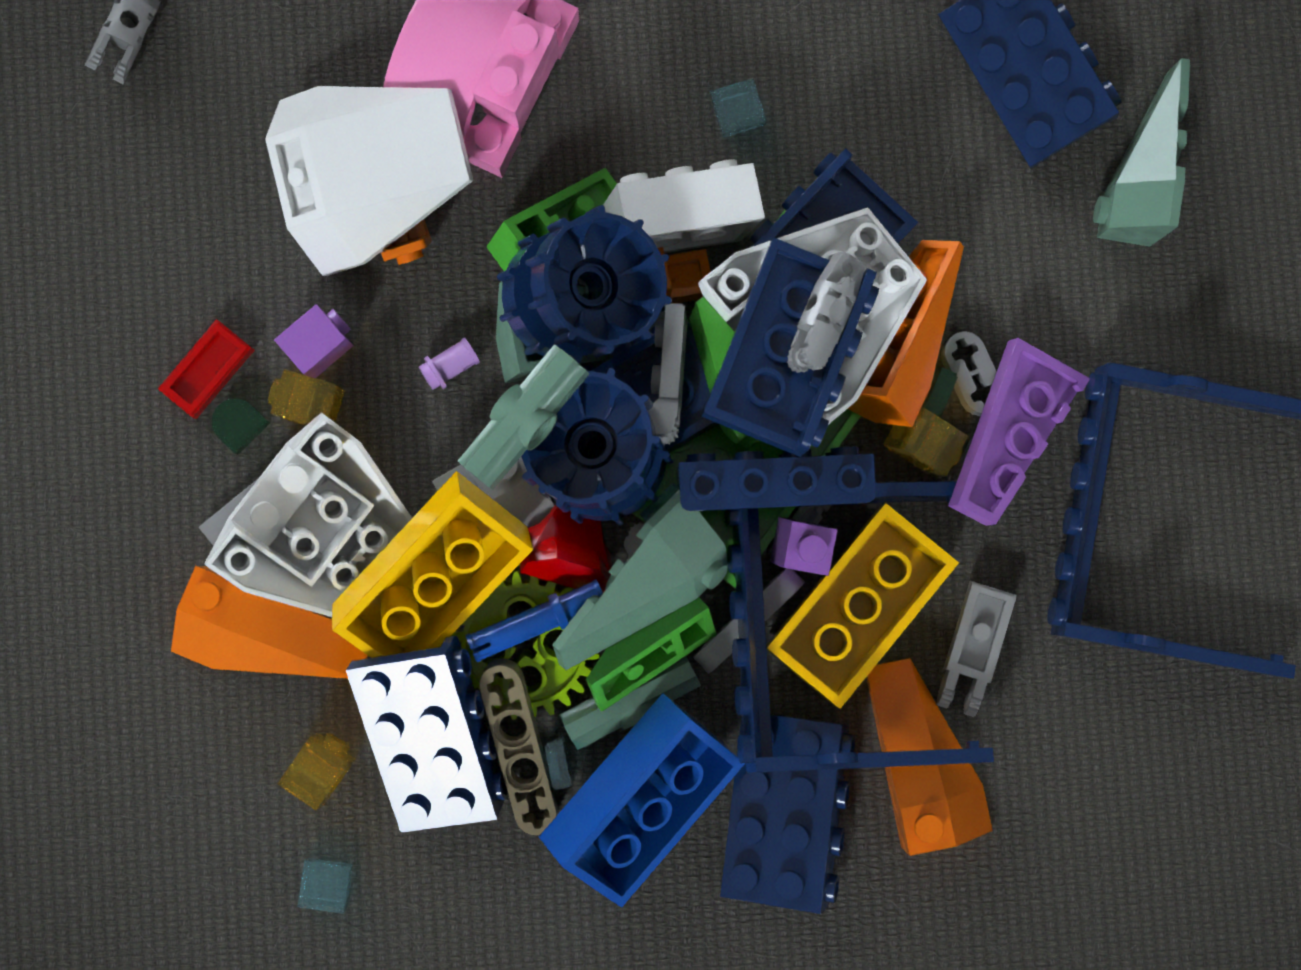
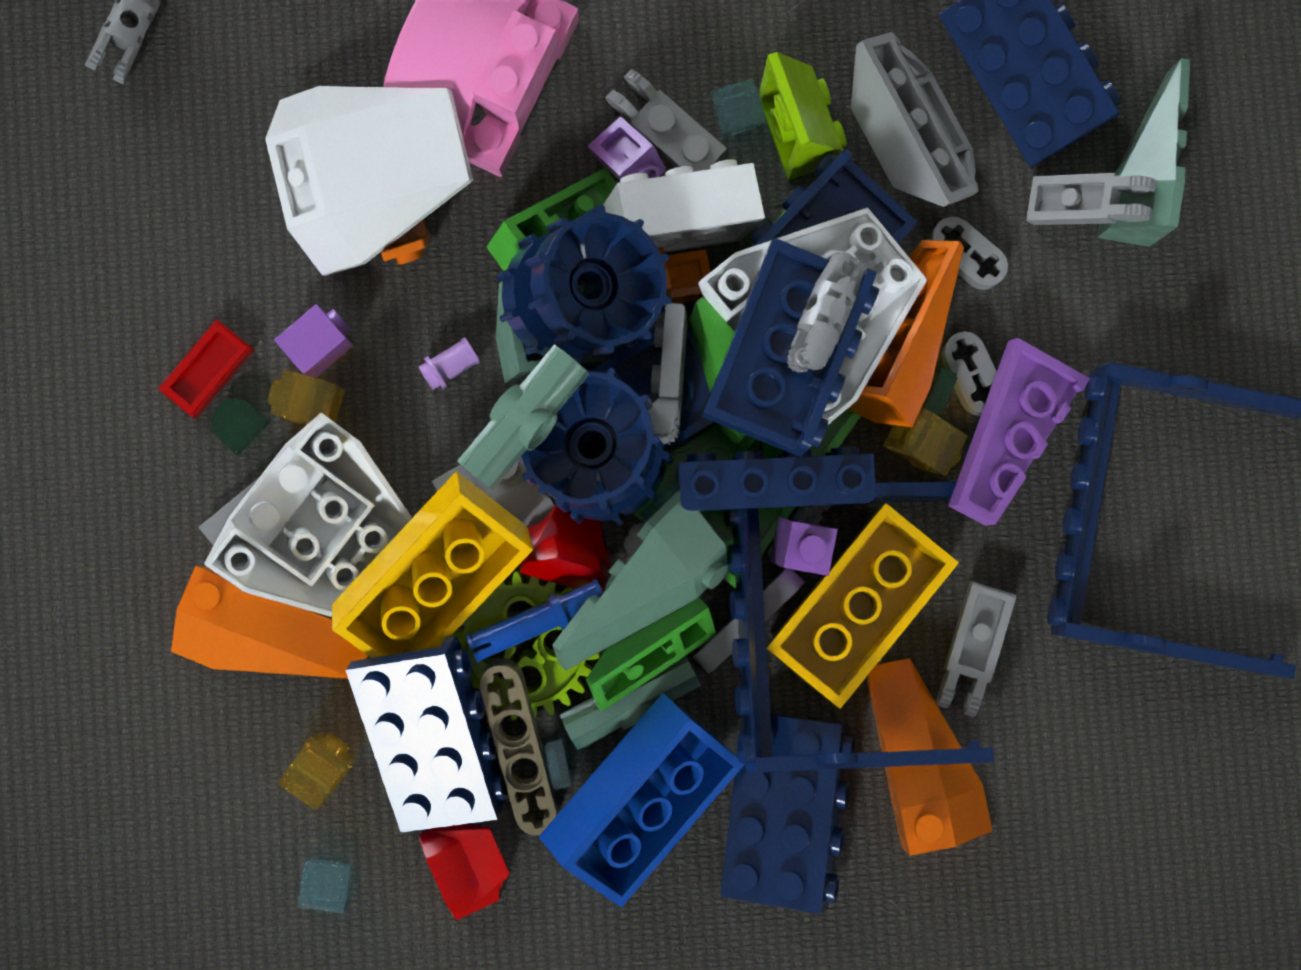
none -> red slope [419,823,510,920]
none -> medium lavender bracket [588,116,666,180]
none -> light grey hinge [605,69,727,172]
none -> lime slope [758,52,847,181]
none -> light grey wedge [851,32,978,207]
none -> light grey beam [929,216,1008,290]
none -> light grey hinge [1026,173,1156,225]

